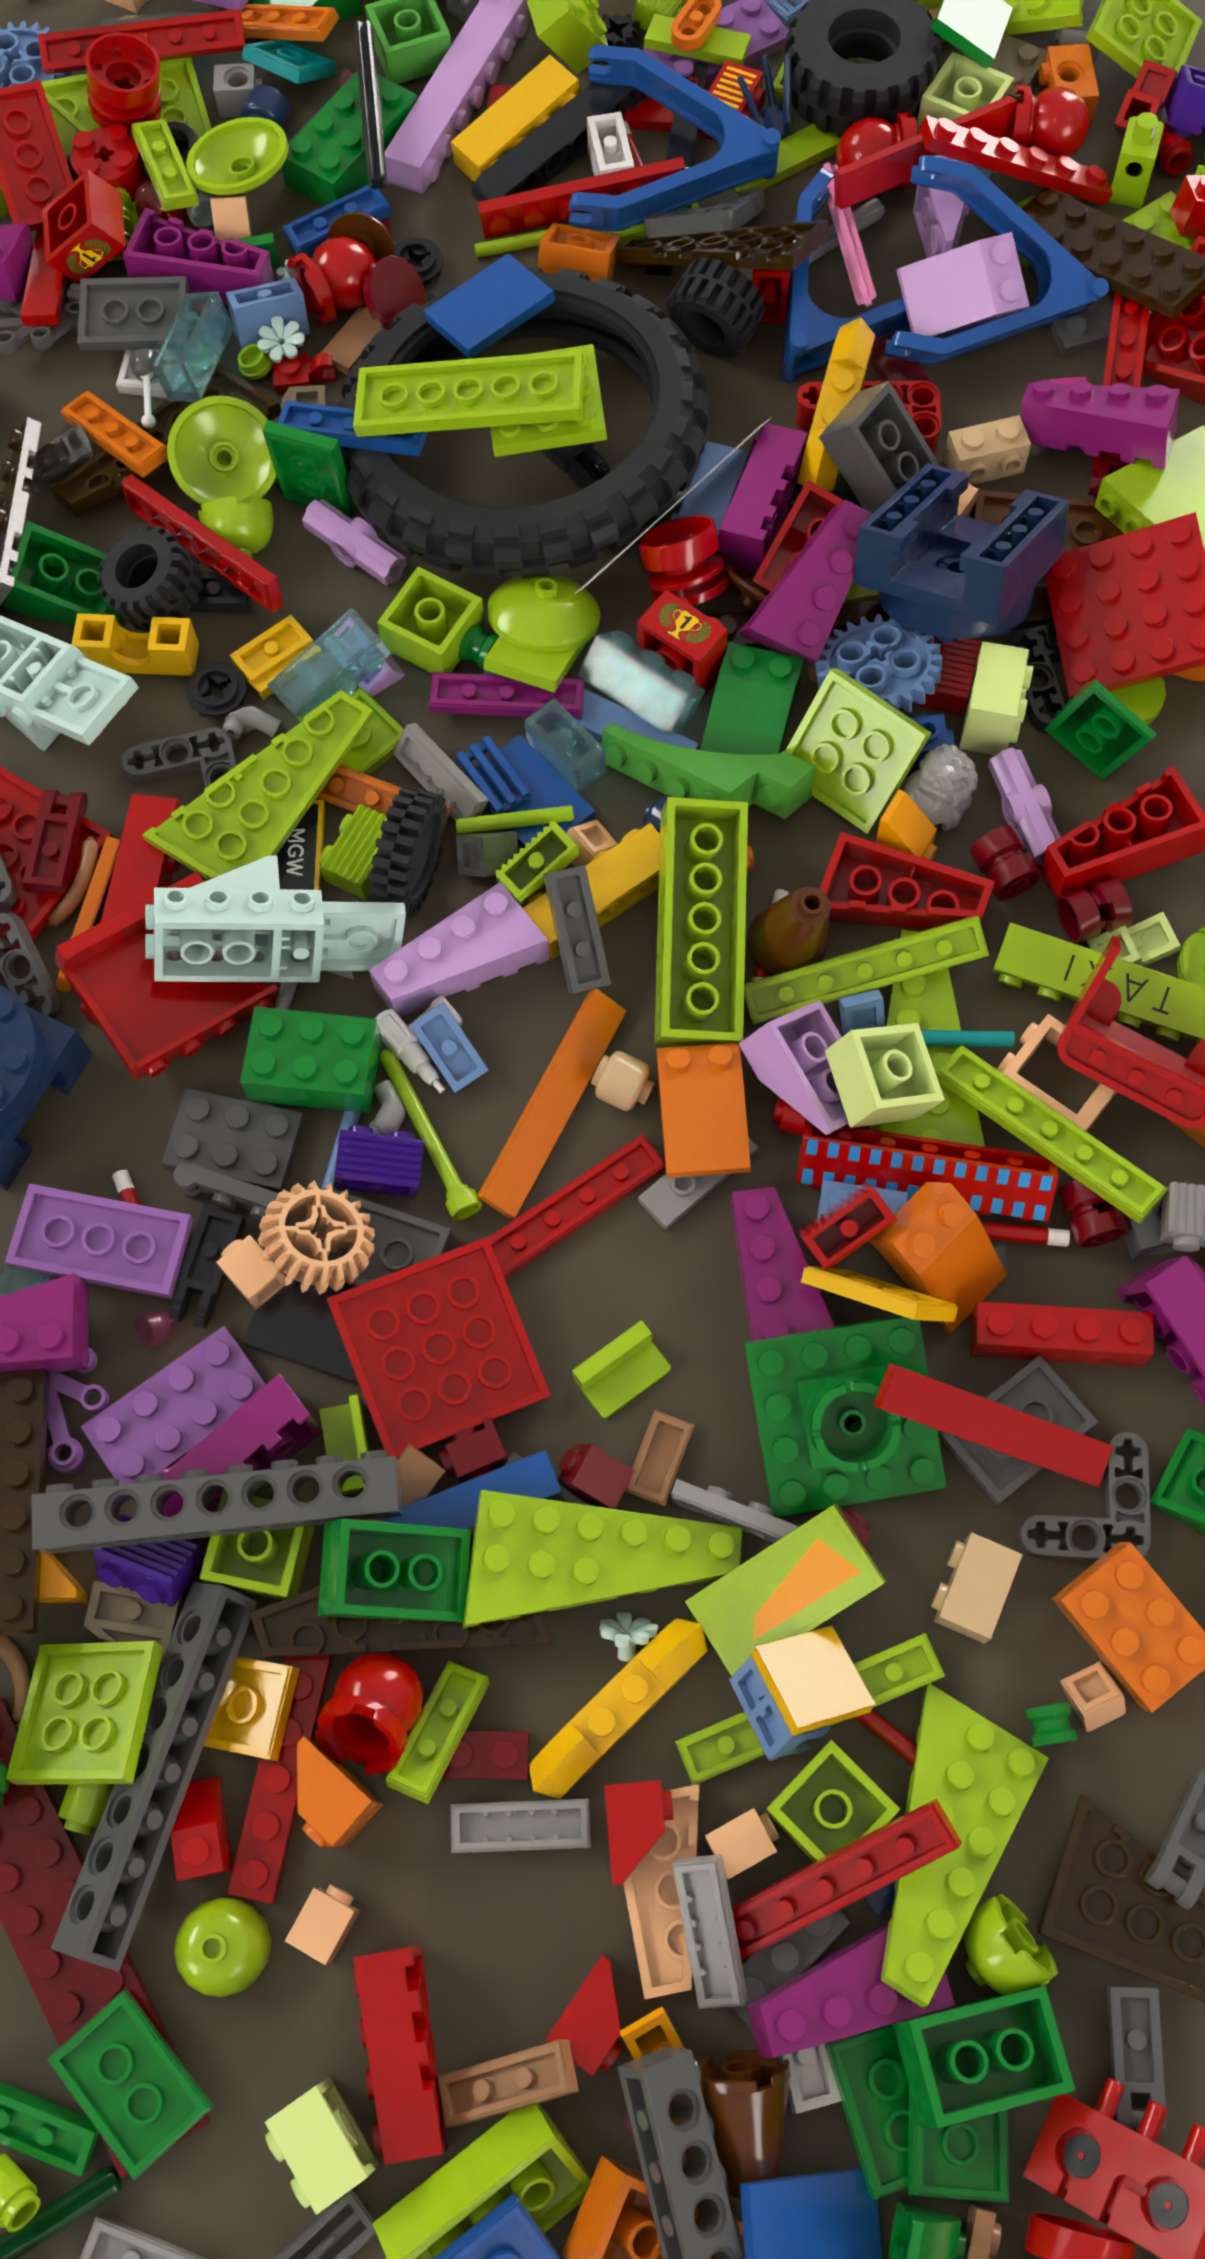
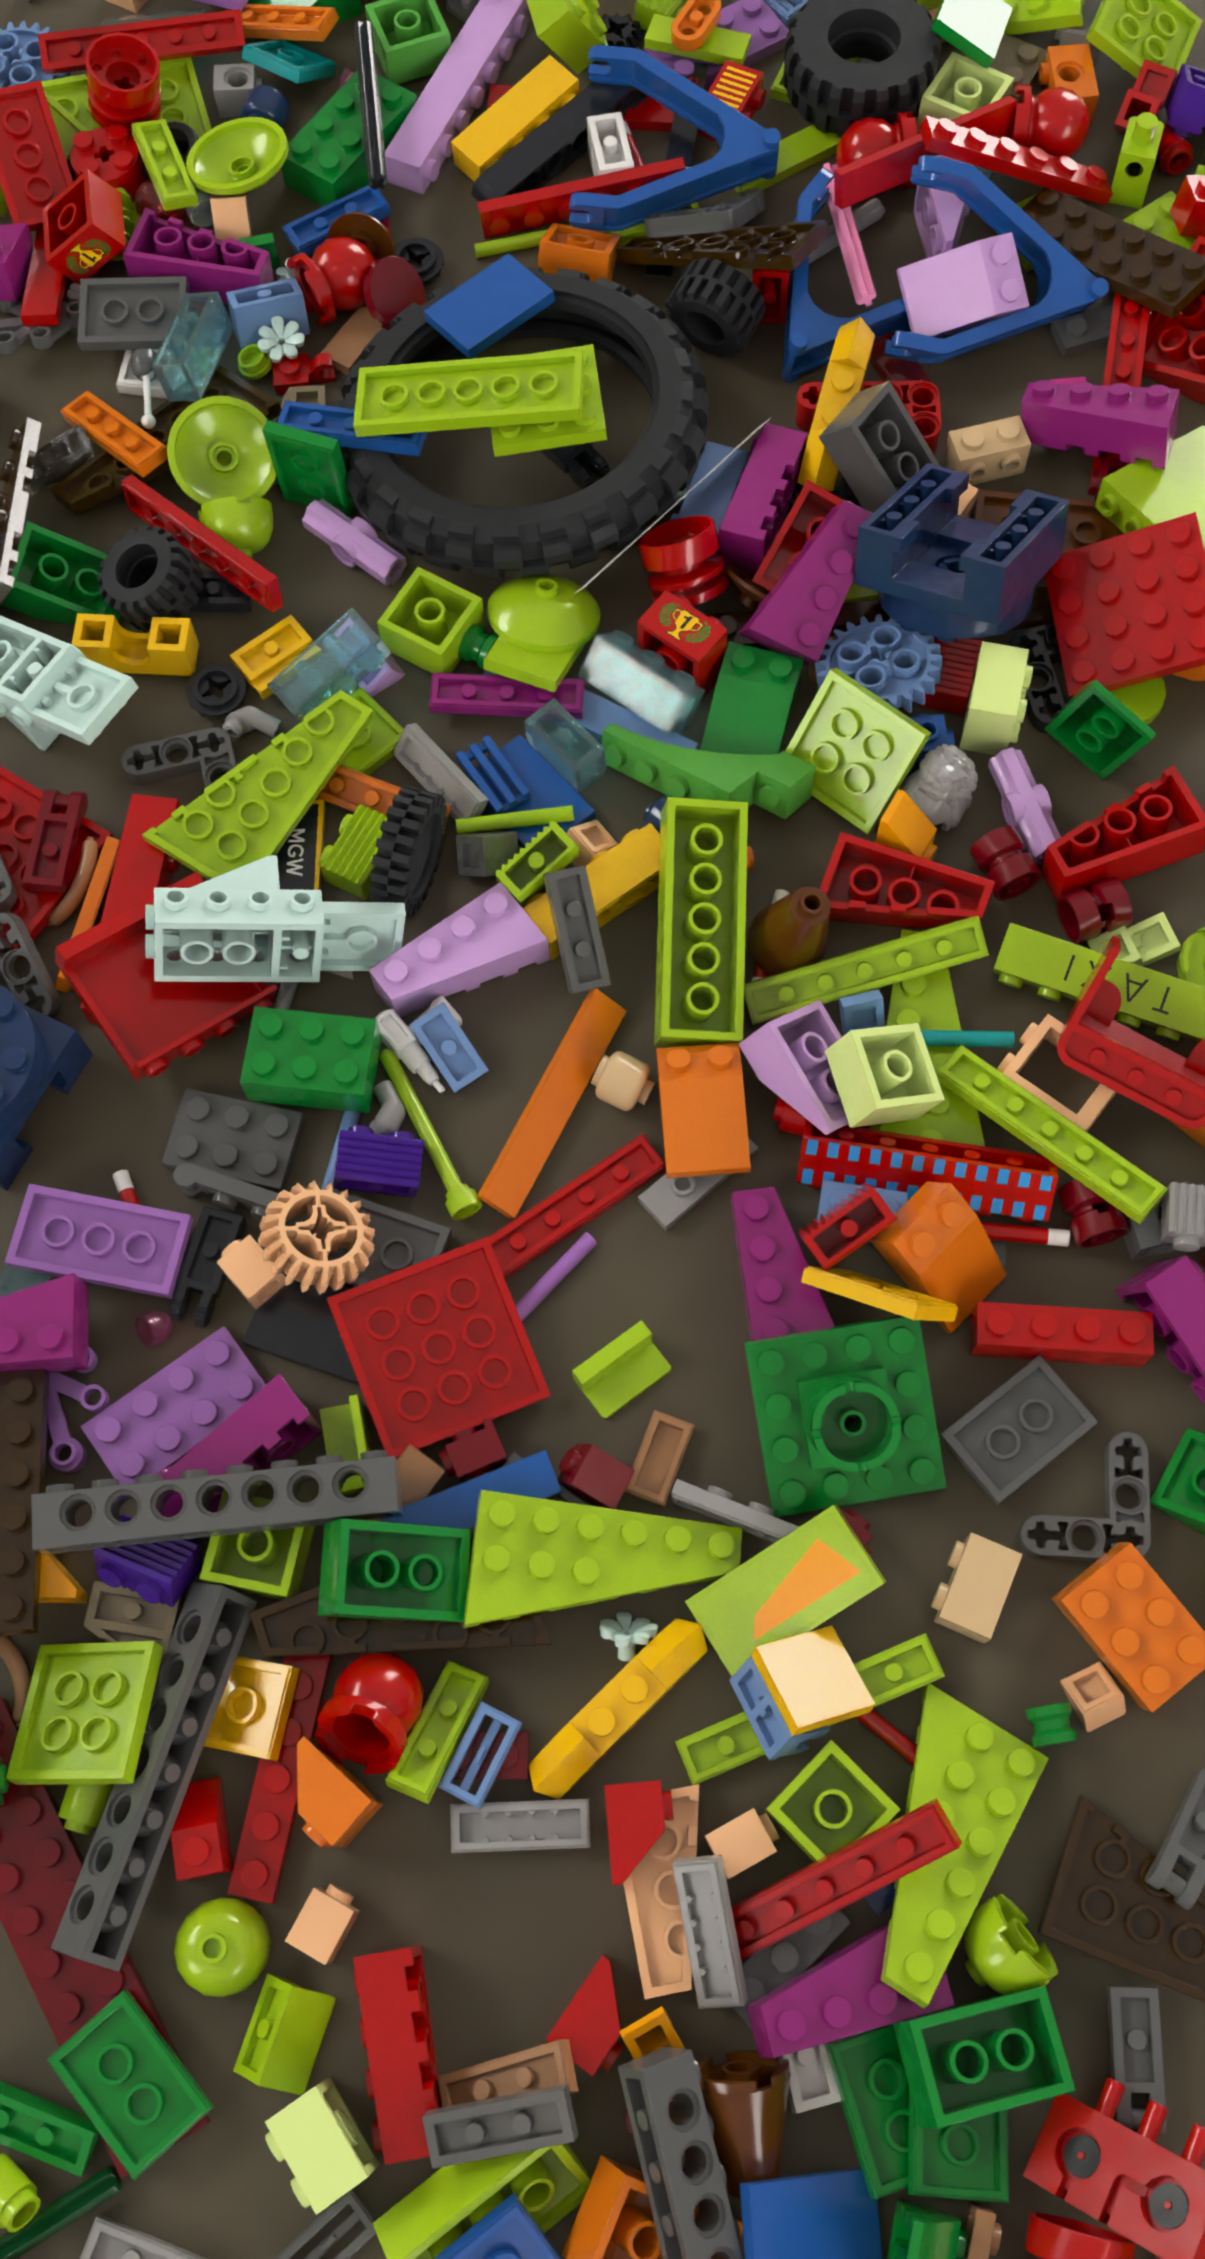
dark blue plant [737,53,793,136] -> none
red tile [874,1362,1114,1488] -> none
none -> lime panel [233,1973,336,2095]
none -> dark grey plate [422,2083,579,2169]
none -> medium blue tile [438,1701,523,1809]
none -> medium lavender bar [515,1232,598,1321]

